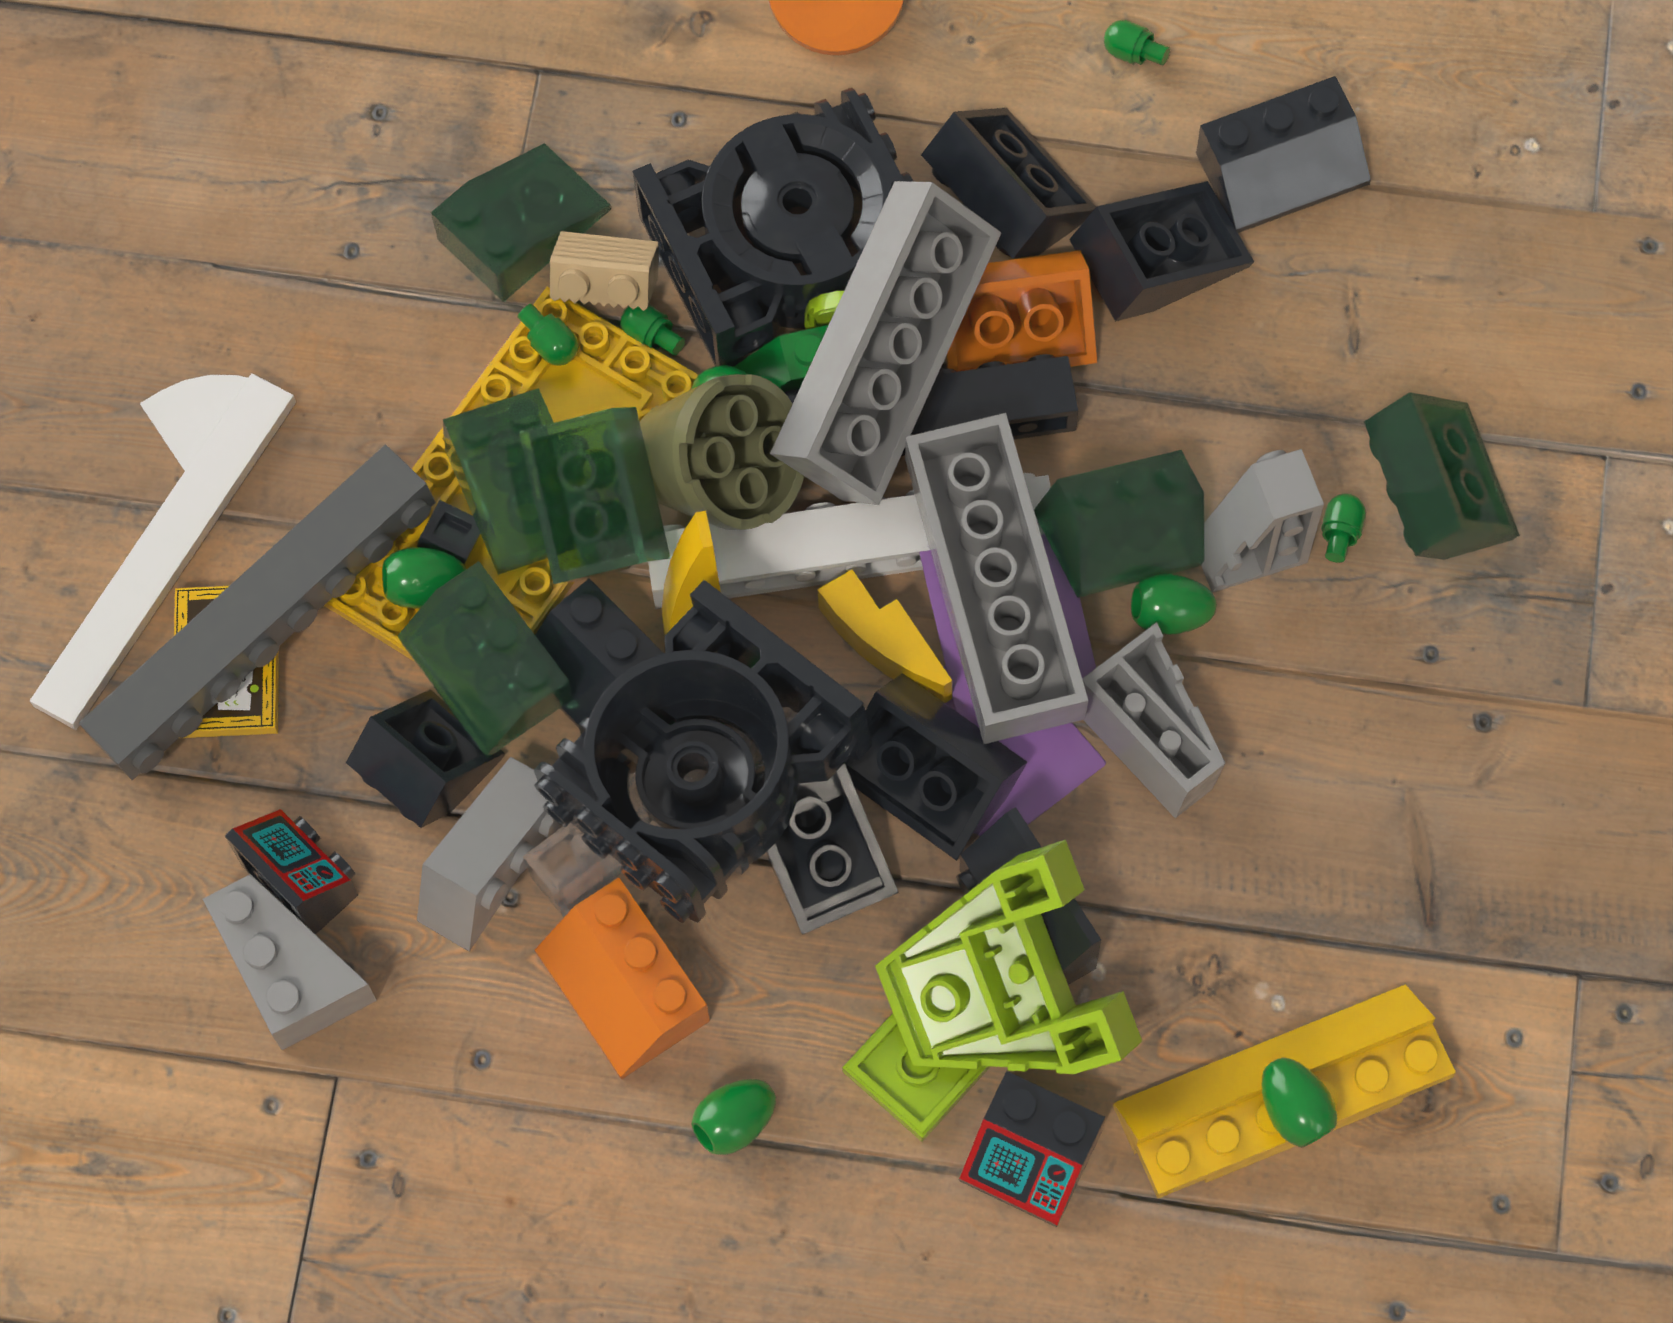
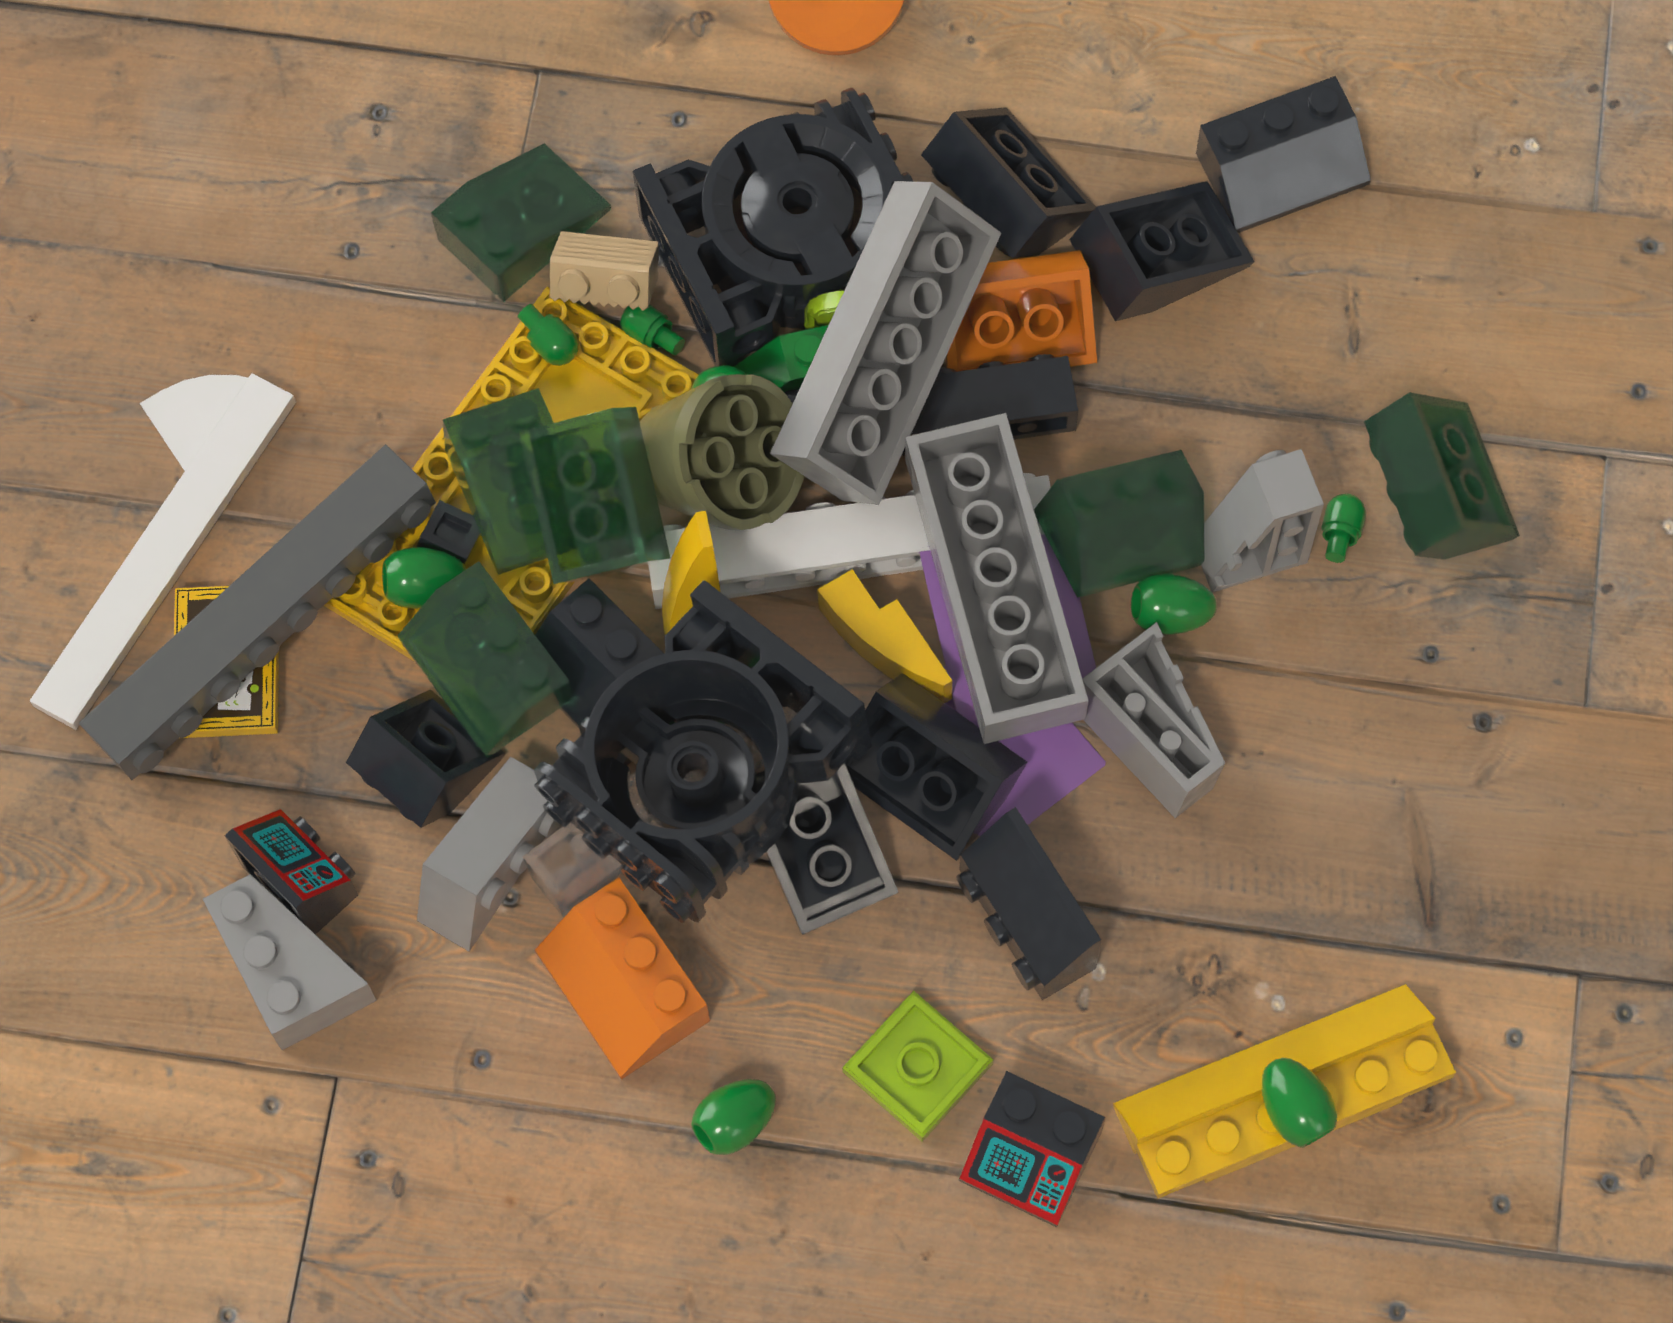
lime wedge [875,840,1142,1074] -> none
green cylinder [1104,20,1170,66] -> none

